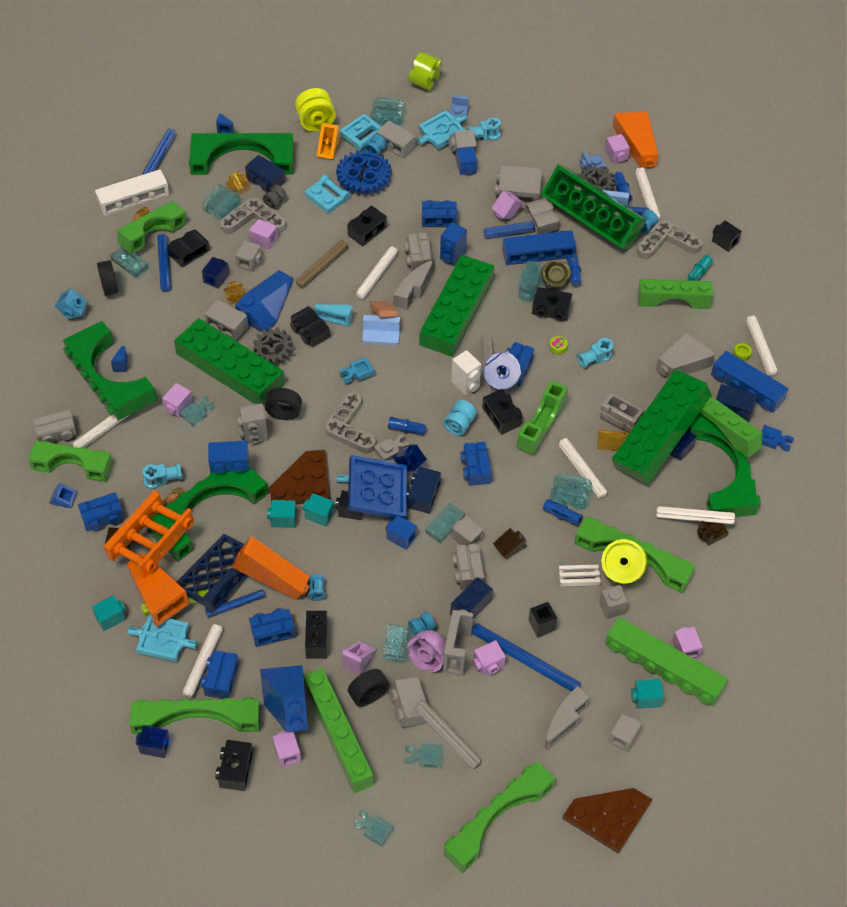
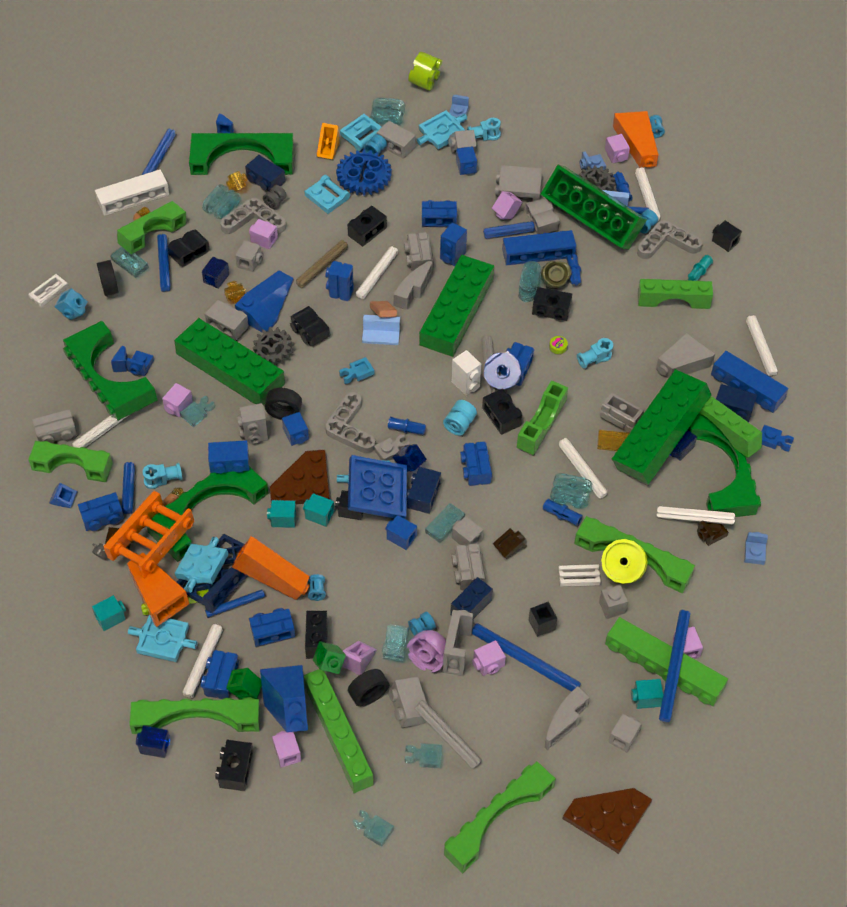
neon yellow wheel [295,88,336,132] -> none
medium azure slope [314,304,353,326] -> none
lime tile [733,343,752,361] -> none
none -> white tile [29,274,69,308]
none -> dark grey plate [92,543,107,560]
none -> blue axle [122,462,135,514]
none -> blue bracket [126,350,154,376]
none -> medium azure plate [175,537,229,593]
none -> green brick [226,668,262,700]
none -> blue brick [282,412,309,446]
none -> green brick [313,641,346,674]
none -> blue brick [325,261,354,301]
none -> dark azure bush [649,115,665,138]
none -> blue axle [659,610,691,723]
none -> medium blue bracket [744,532,768,565]

